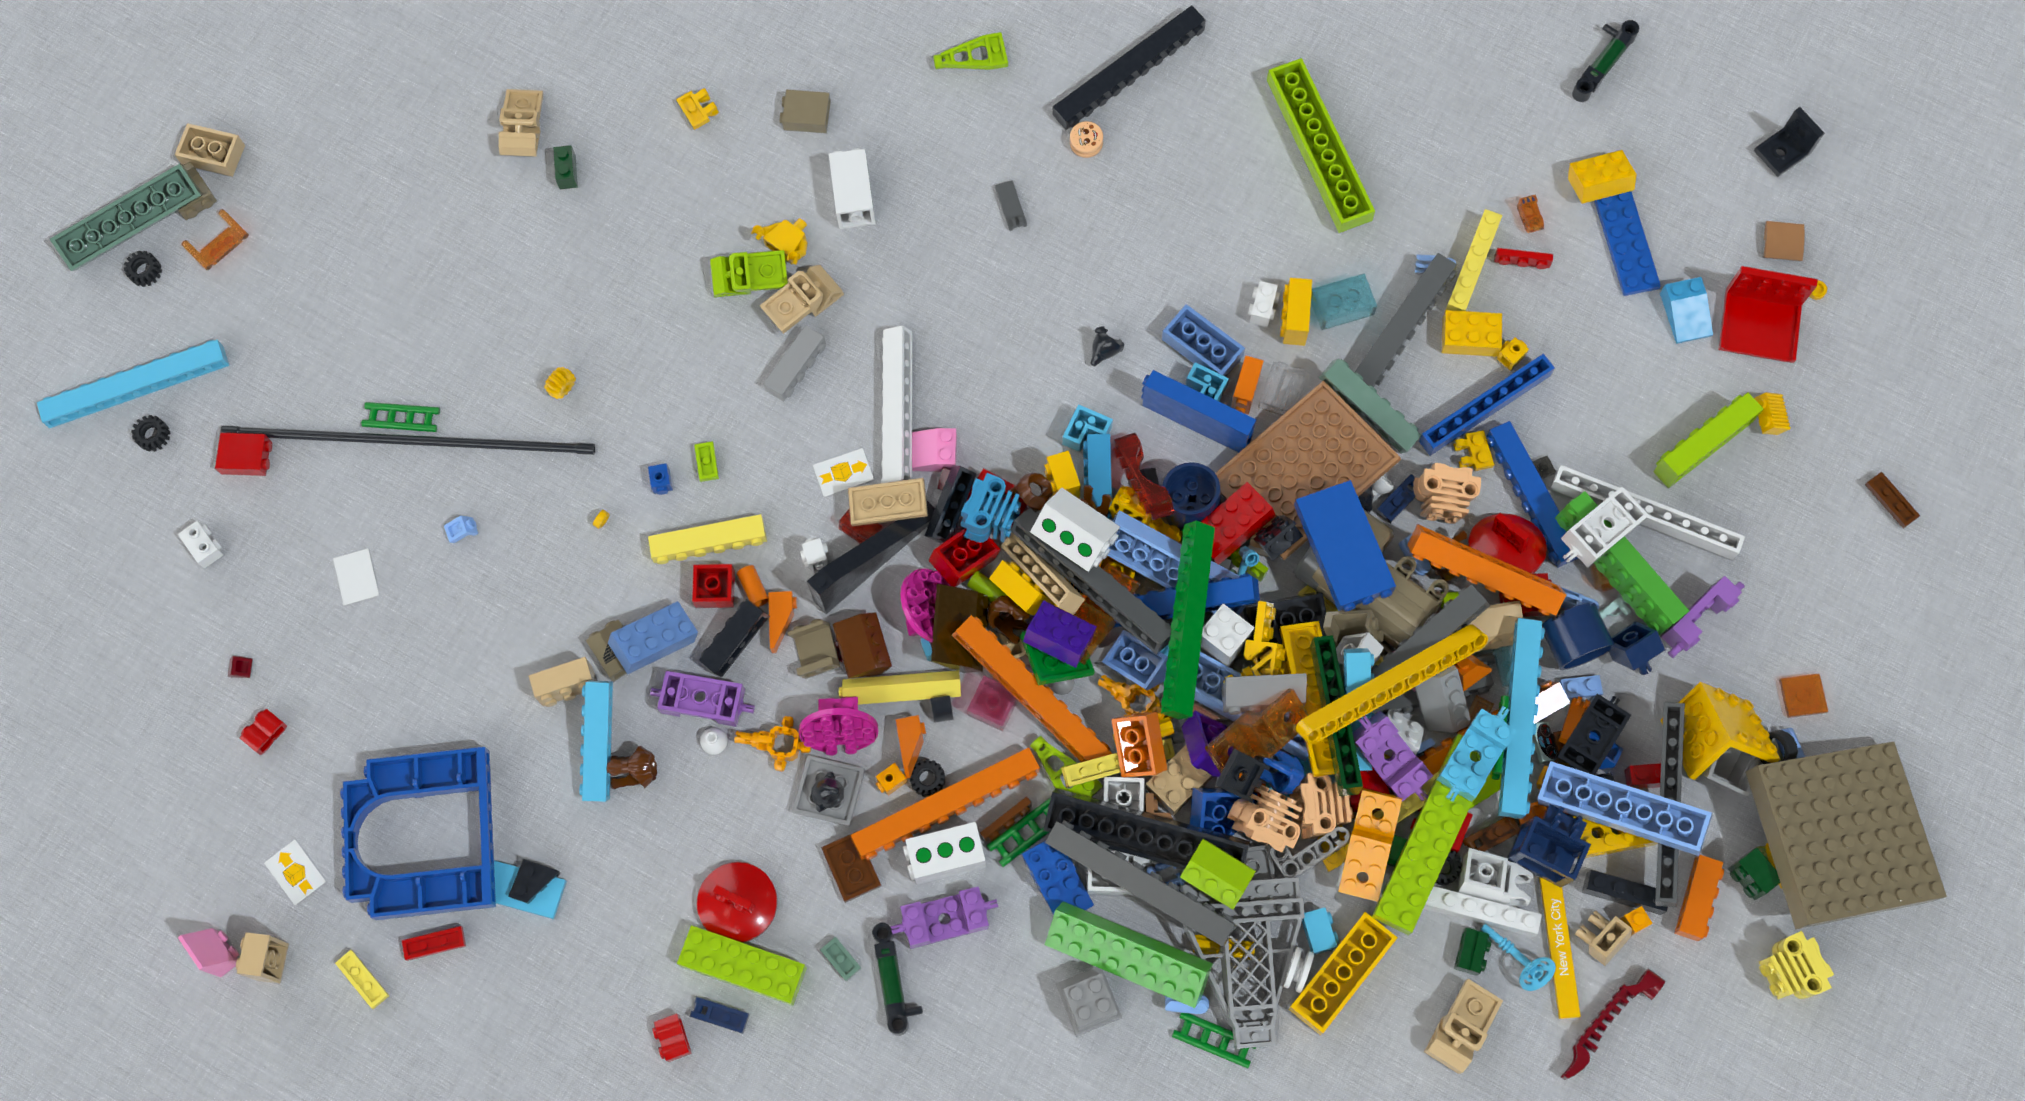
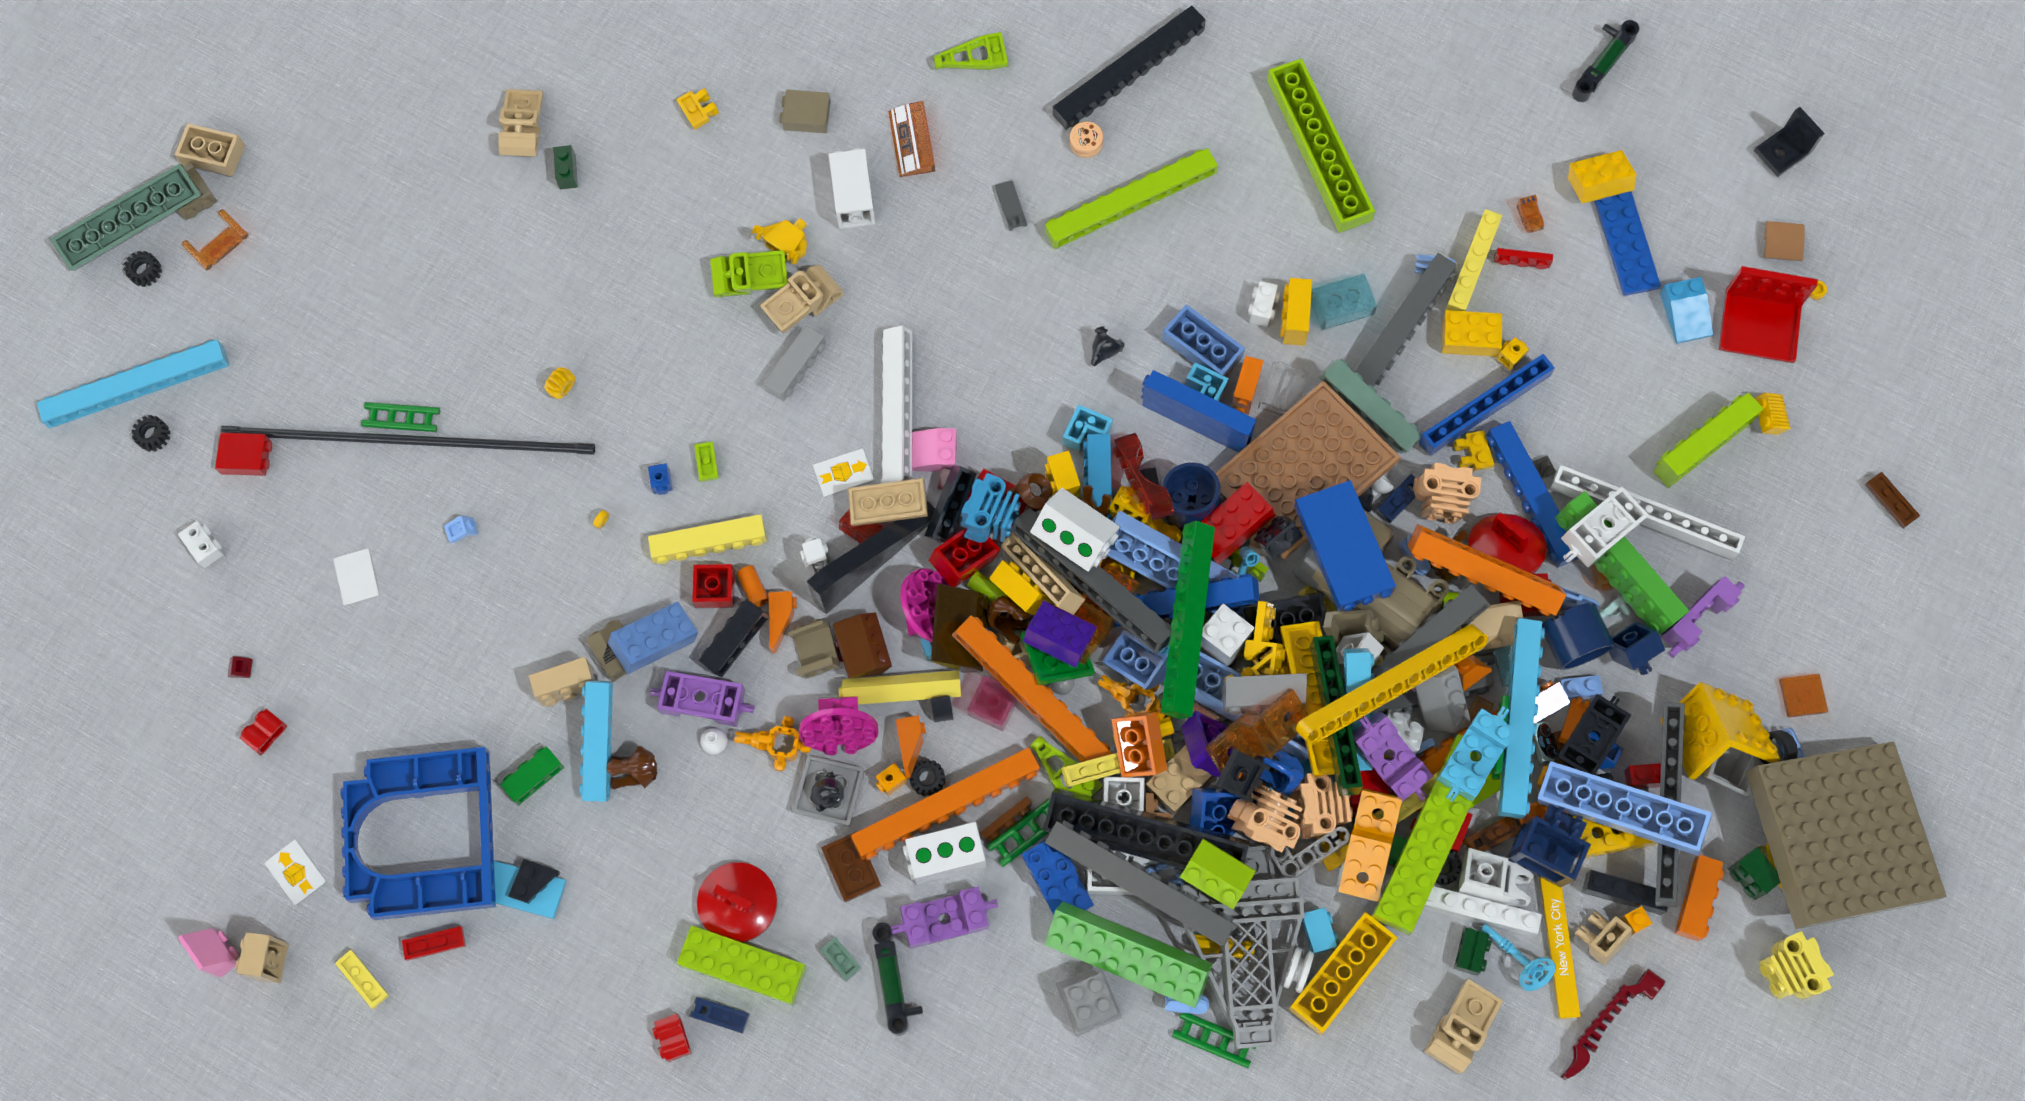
none -> green brick [500,746,565,806]
none -> clear orange slope [888,101,936,177]
none -> lime brick [1045,148,1218,249]

